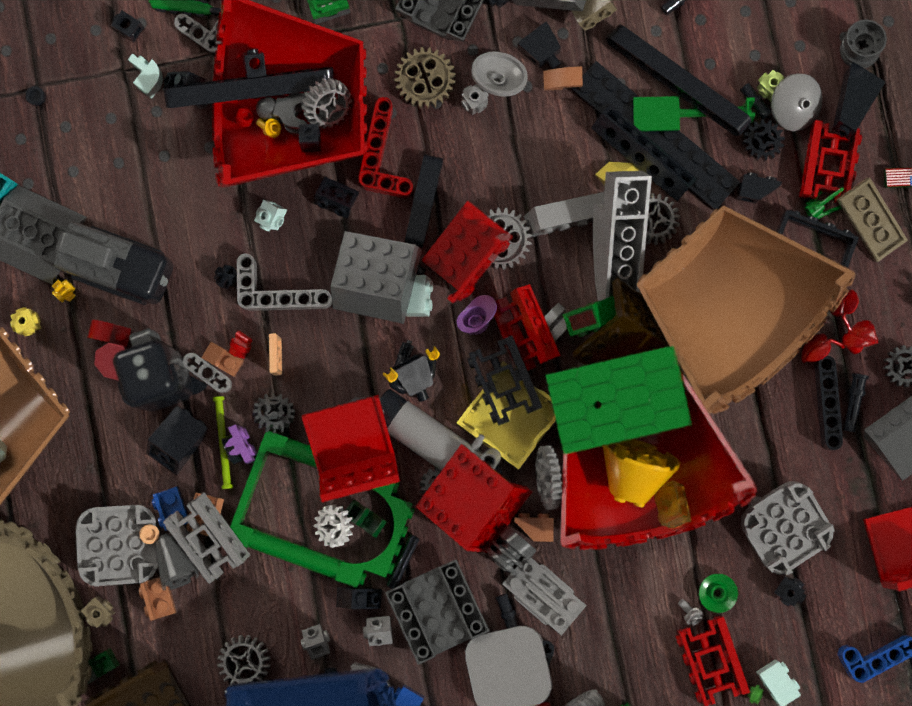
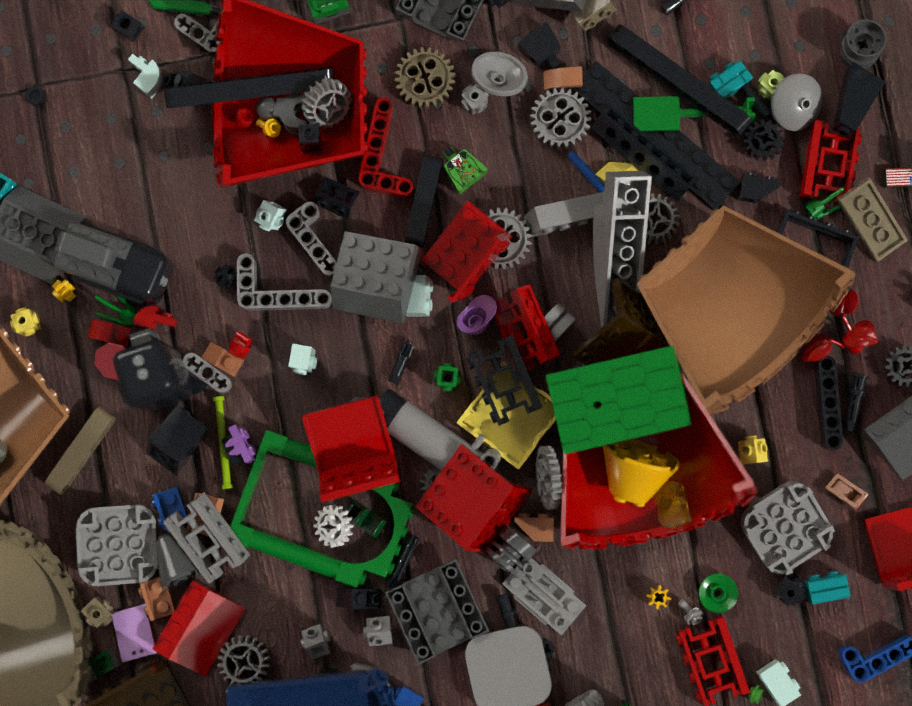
light nougat tile [139,525,159,544] -> none
black brick [242,48,267,79] -> none
dark grey gear [252,393,295,433] -> none
light nougat tile [269,333,282,376] -> none
black torso [383,346,440,402] -> none
green piece [562,296,616,337] -> none
none -> dark tan beam [45,407,116,495]
none -> green plant [94,295,137,327]
none -> lavender container [112,604,157,662]
none -> red brick [133,306,177,330]
none -> red slope [152,579,246,677]
none -> light grey beam [286,202,337,278]
none -> light aqua brick [288,344,317,375]
none -> green brick [434,363,462,392]
none -> bright green torso [443,147,487,195]
none -> light grey gear [530,87,591,150]
none -> blue piece [567,151,605,193]
none -> yellow gear [646,585,671,610]
none -> teal brick [707,60,753,99]
none -> light yellow brick [738,435,768,464]
none -> teal brick [804,570,851,605]
none -> nougat slope [825,473,868,510]

